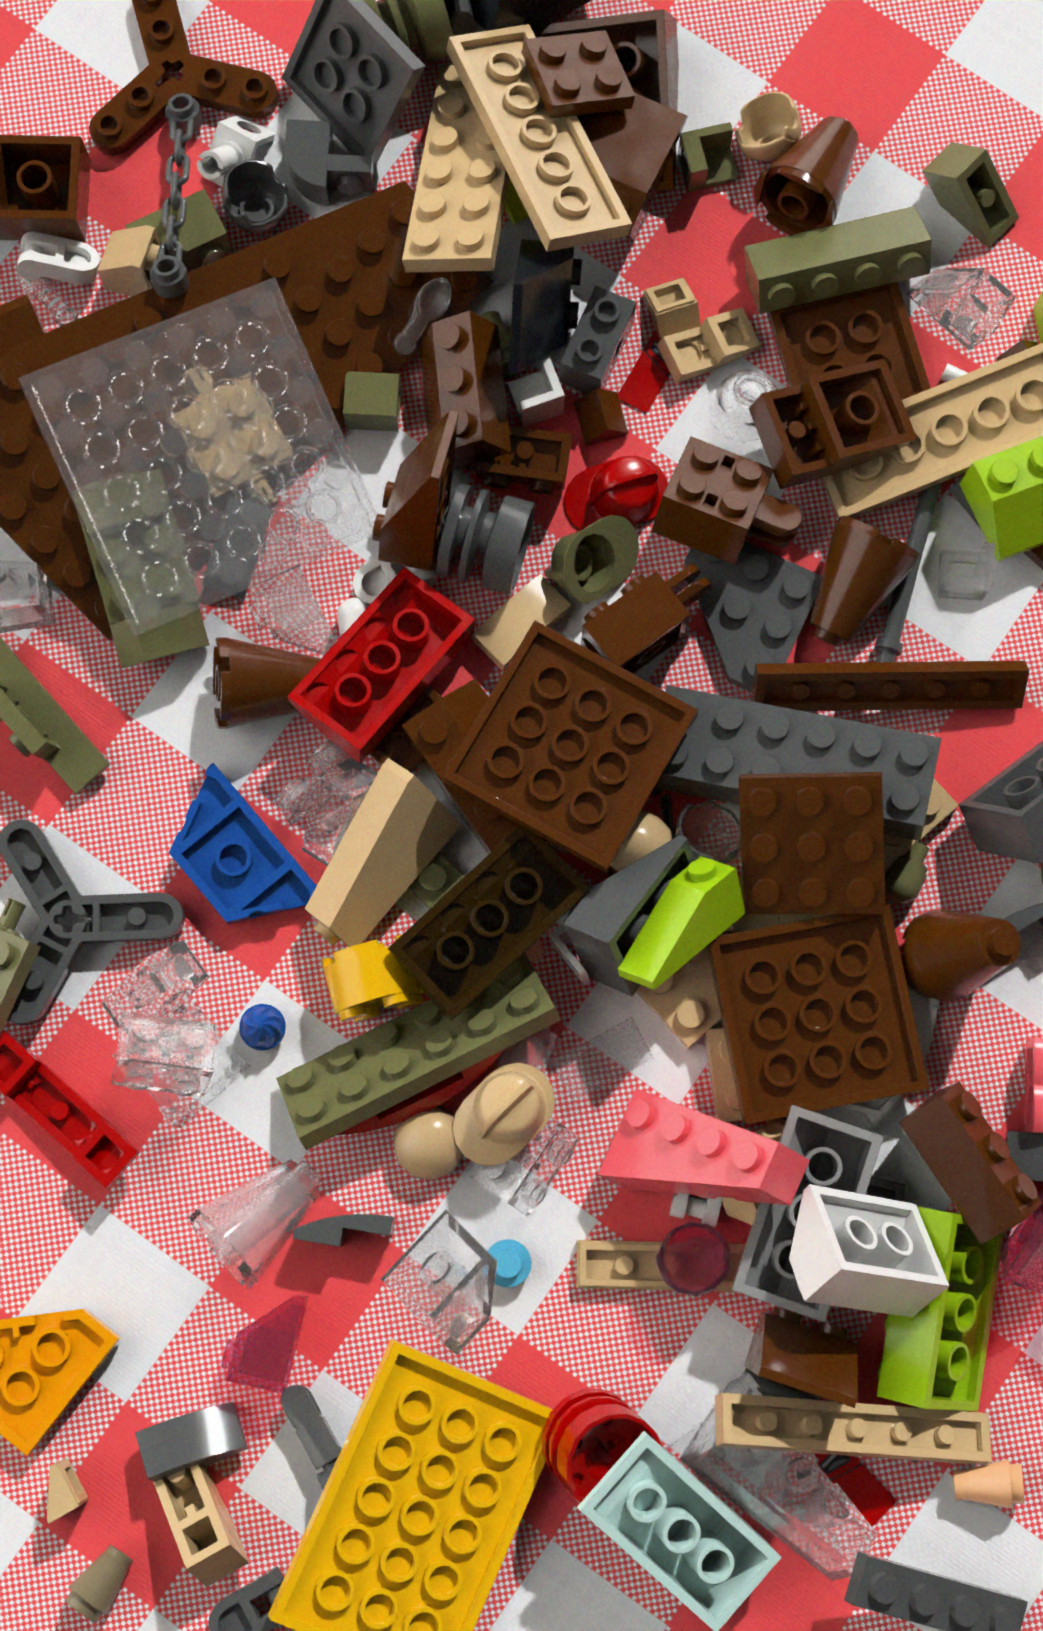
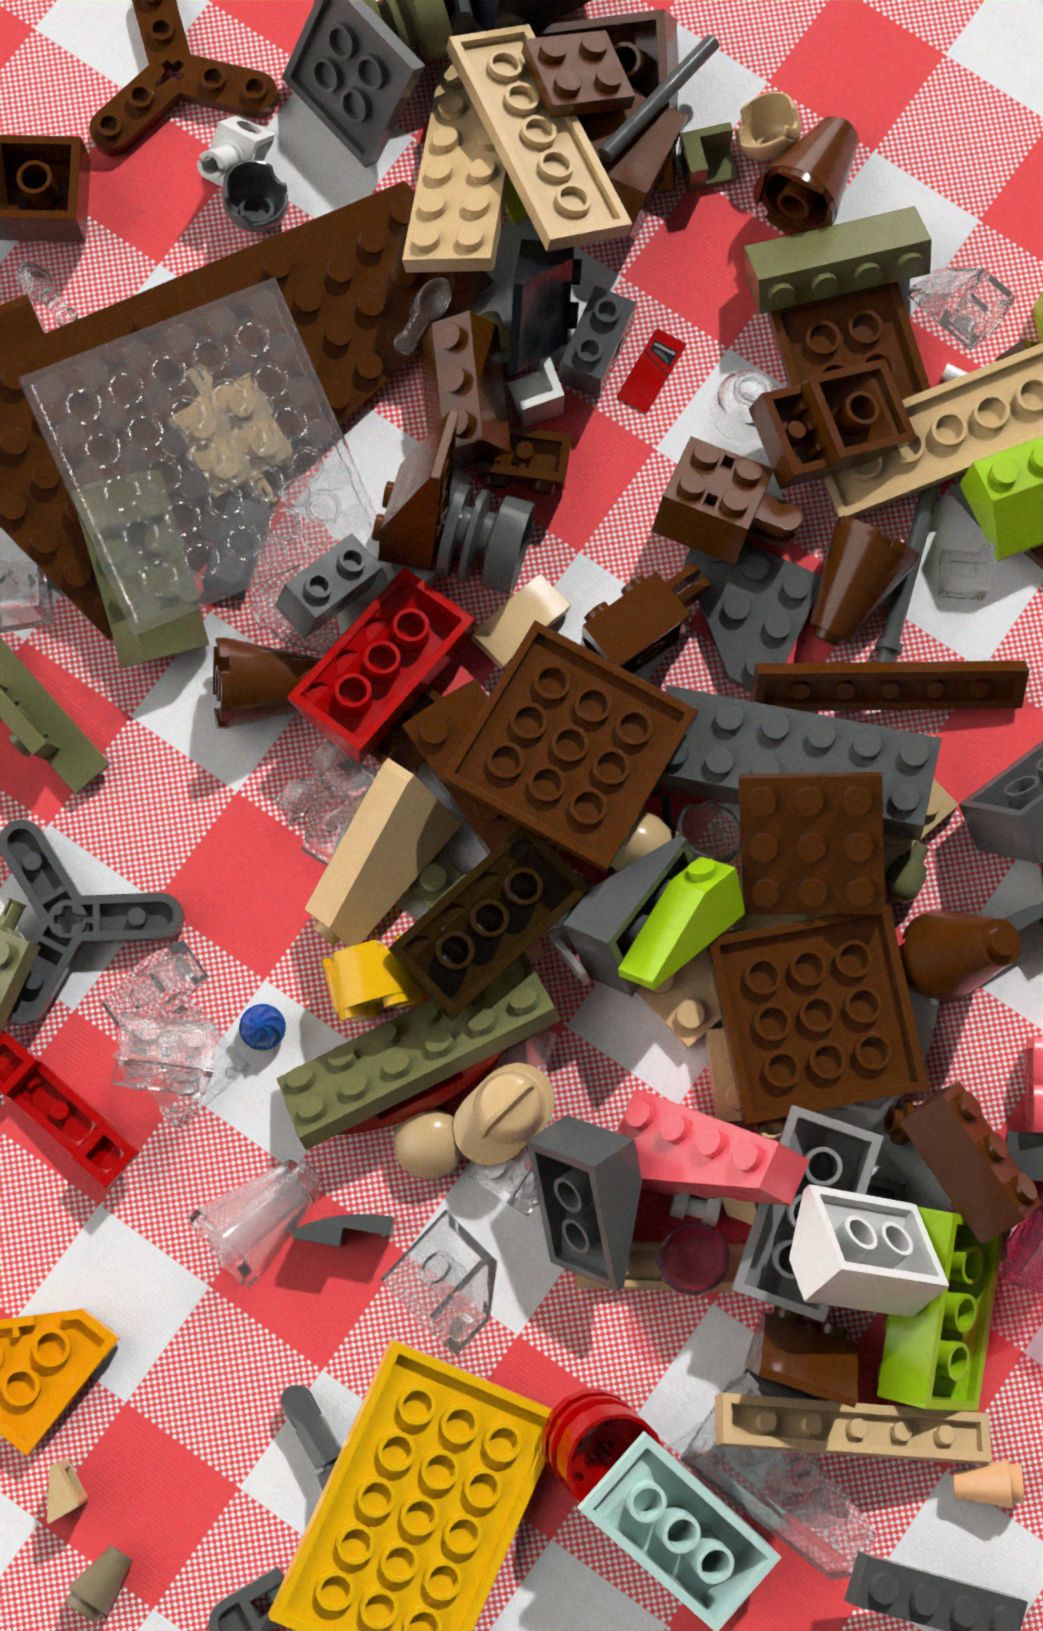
white plate [17,231,100,285] -> none
tan slope [97,225,161,297] -> none
olive slope [125,189,232,270] -> none
dark grey slope [135,1402,248,1482] -> none
dark grey piece [150,93,203,298] -> none
tan slope [153,1464,249,1587] -> none
blue wing [169,762,317,924] -> none
clear pink slope [221,1294,309,1394] -> none
dark grey brick [285,119,375,206] -> none
olive panel [343,371,402,432] -> none
medium azure plate [484,1239,531,1288] -> none
olive piece [544,515,639,604] -> none
clear tile [550,1017,654,1103] -> none
red piece [564,456,668,530] -> none
reddish brown slope [574,388,628,445] -> none
tan slope [643,278,701,339] -> none
tan slope [657,307,761,384] -> none
red sticker [806,1453,896,1527] -> none
olive slope [922,142,1019,246] -> none
none -> dark grey brick [275,533,382,639]
none -> dark grey slope [527,1115,642,1291]
none -> dark grey bar [598,35,719,163]
none -> reddish brown plate [884,1098,918,1146]

